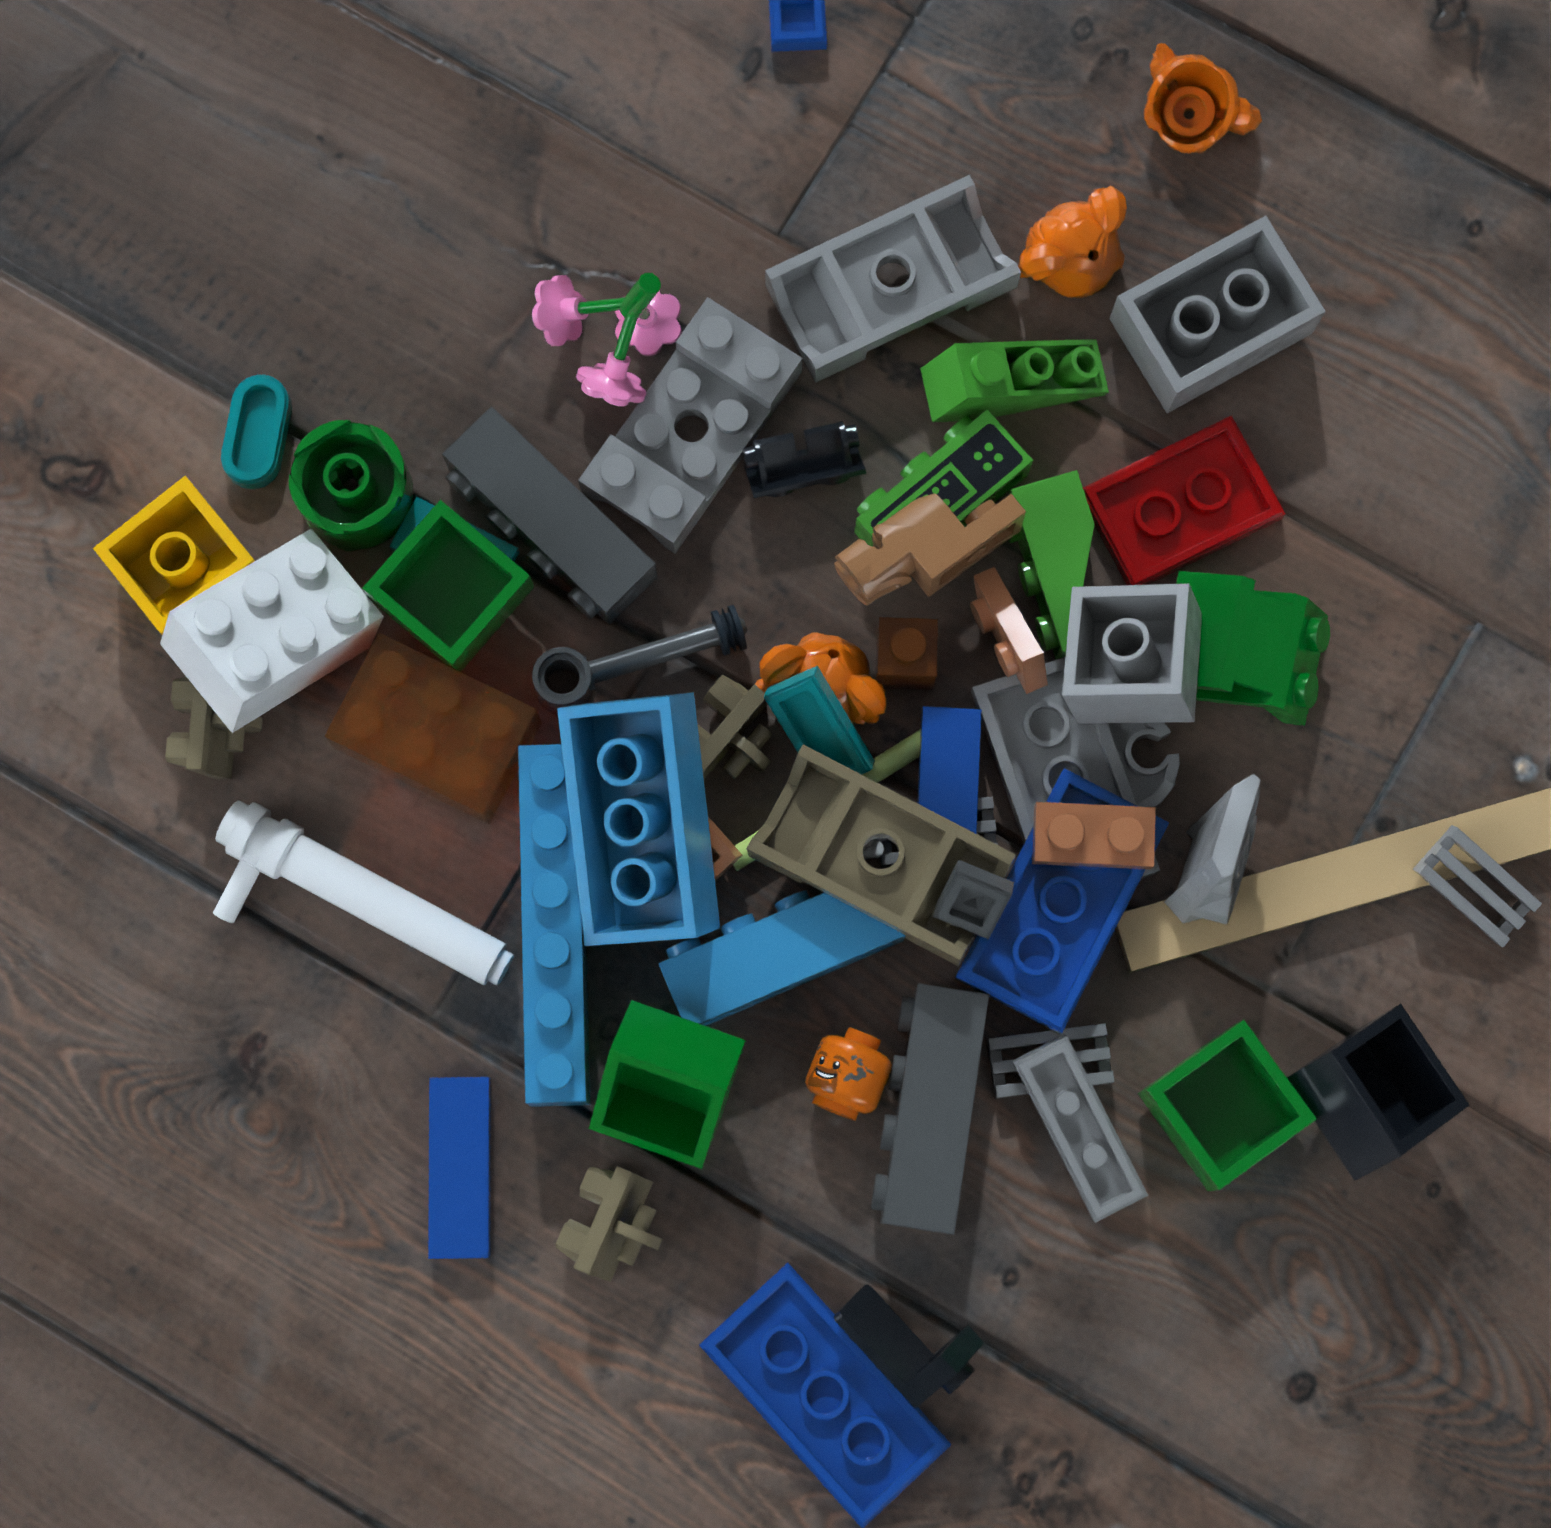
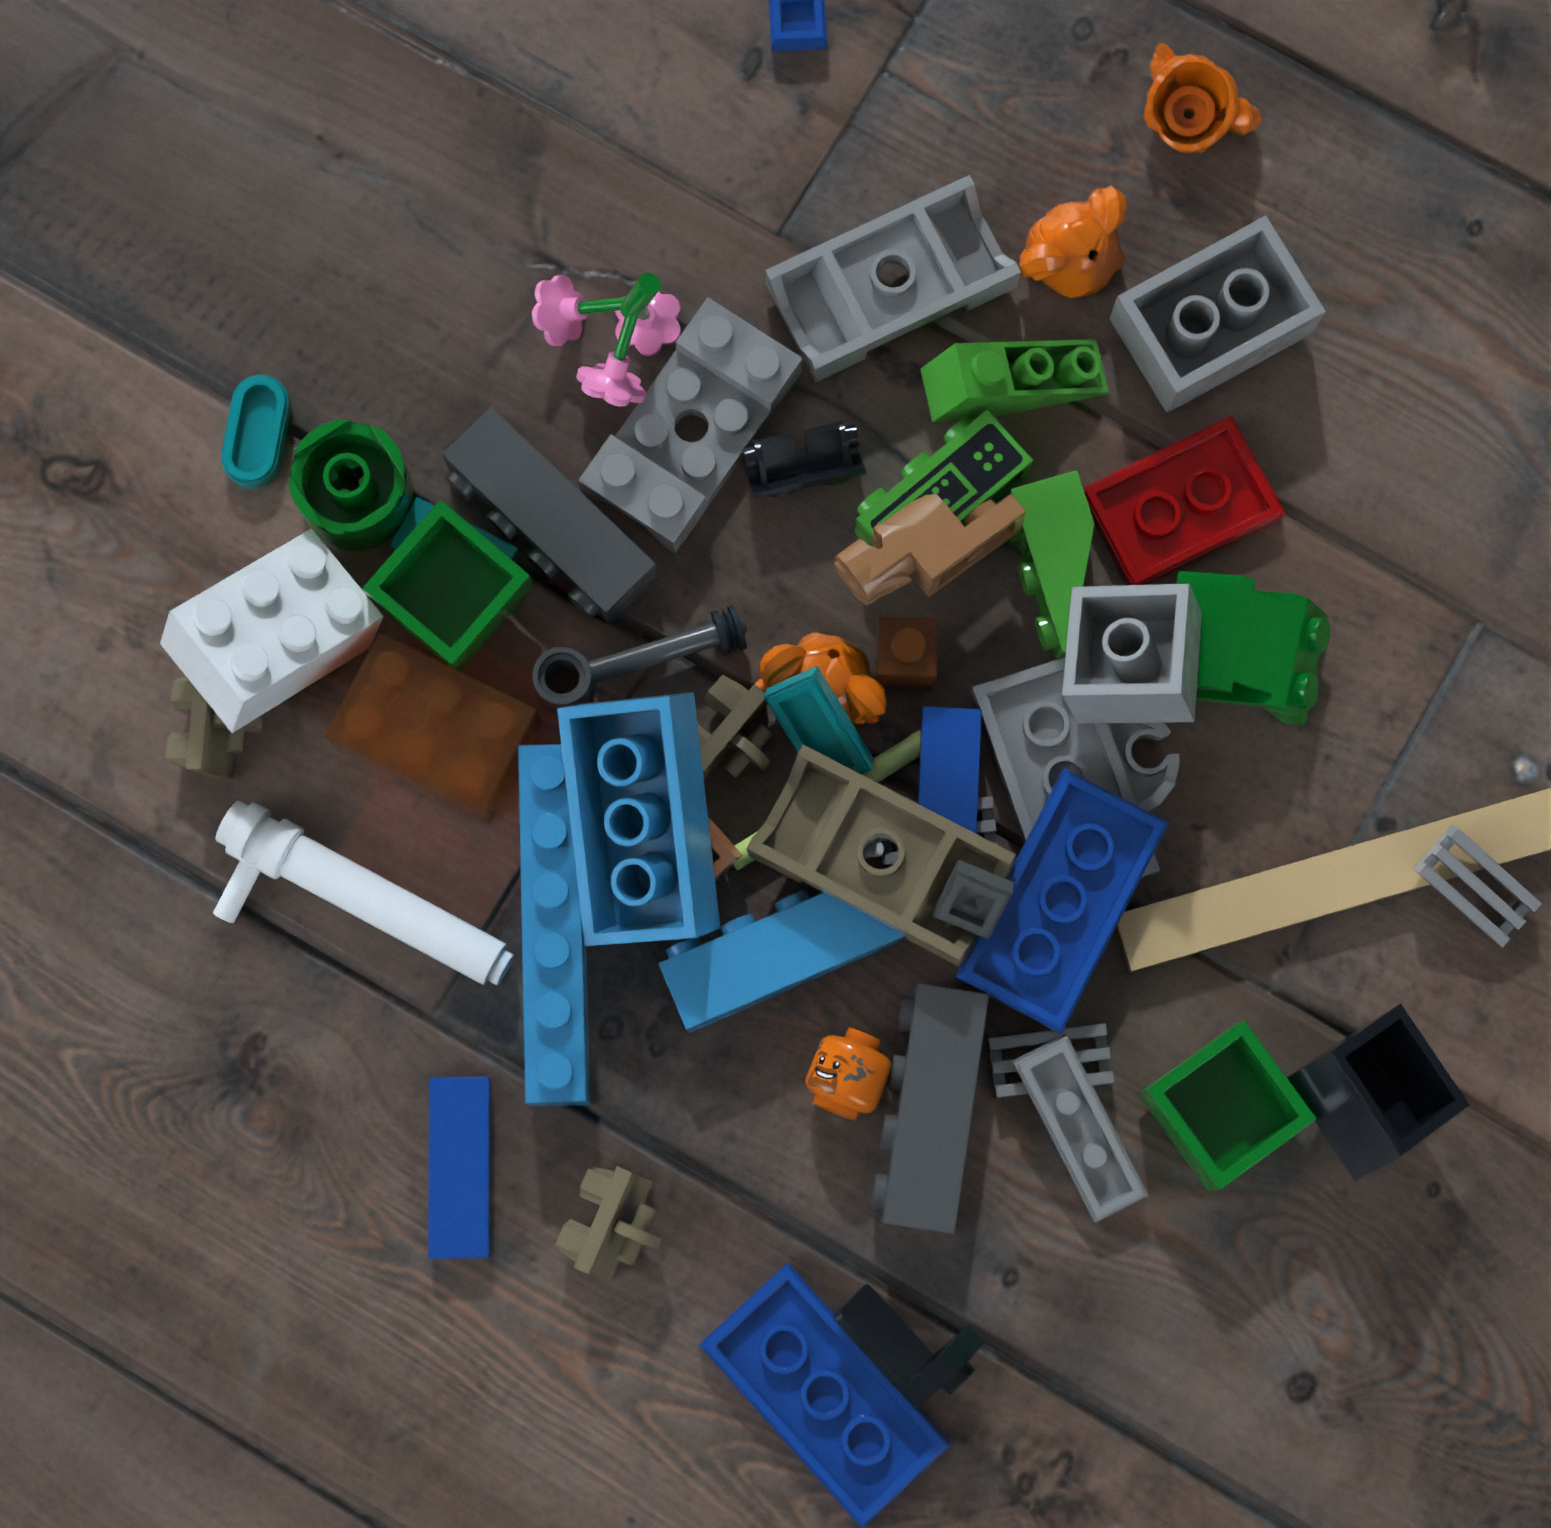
yellow slope [93,476,255,635] -> none
green piece [589,1000,746,1169] -> none
nougat plate [970,567,1048,694] -> none
nougat plate [1032,802,1156,869] -> none
light grey slope [1164,774,1261,925] -> none

